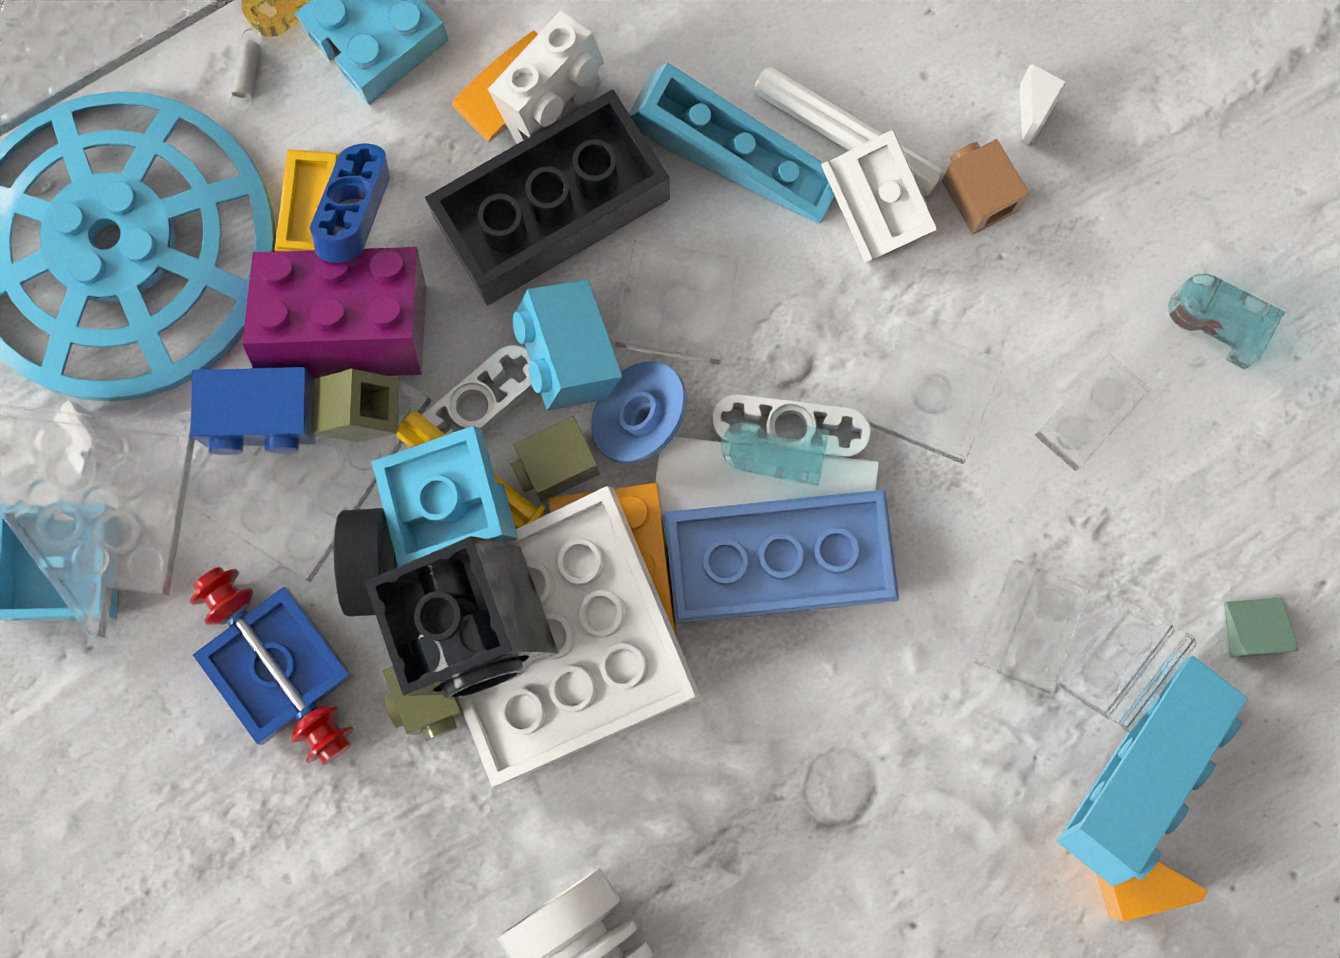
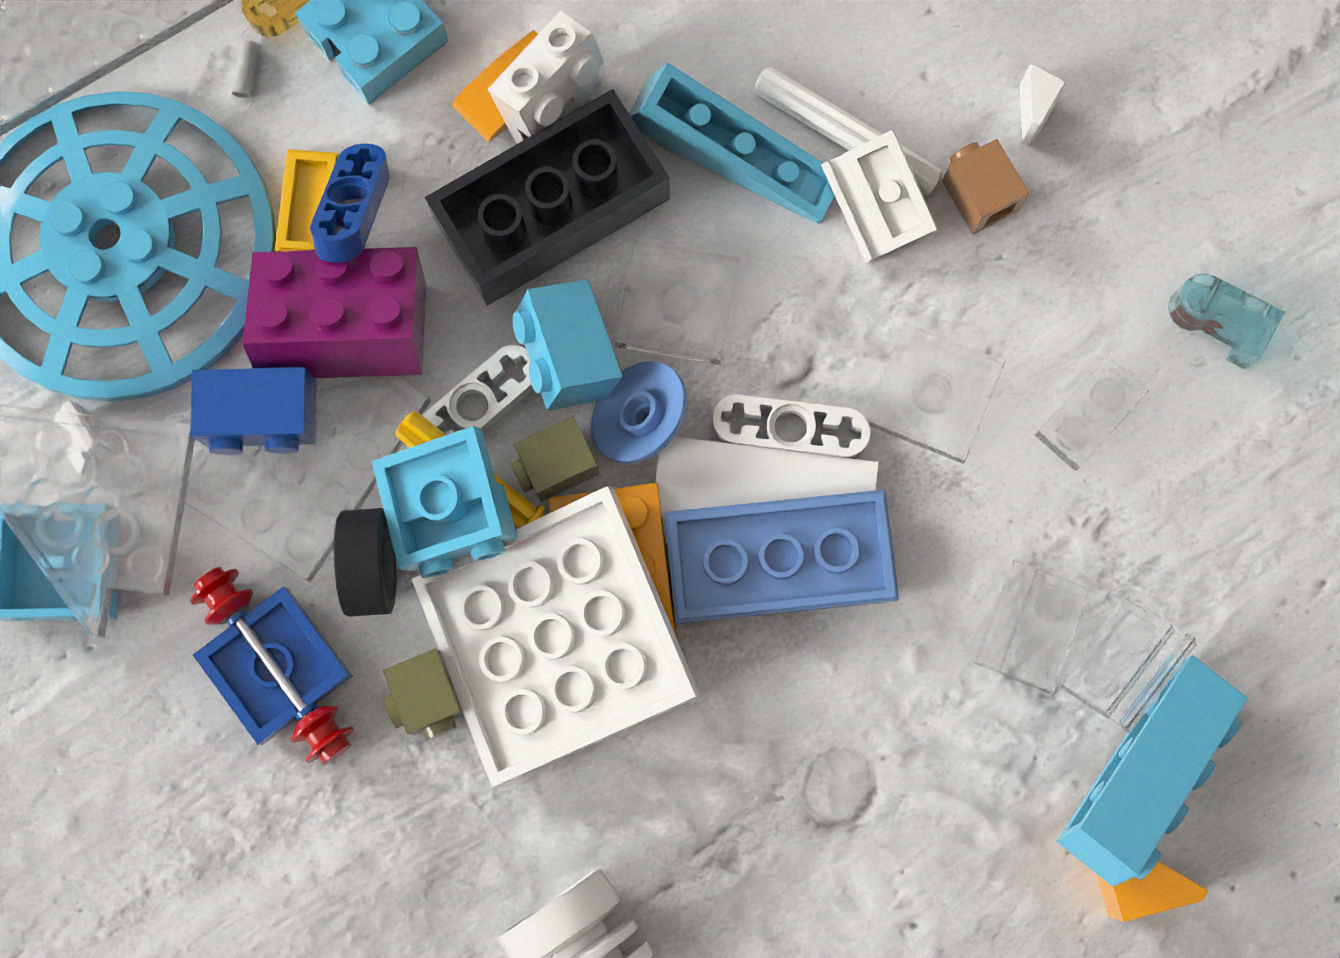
olive brick [311,369,399,442] -> none
black brick [364,536,559,699] -> none
clear light blue leg [721,422,829,486] -> none
sand green slope [1224,598,1298,658] -> none

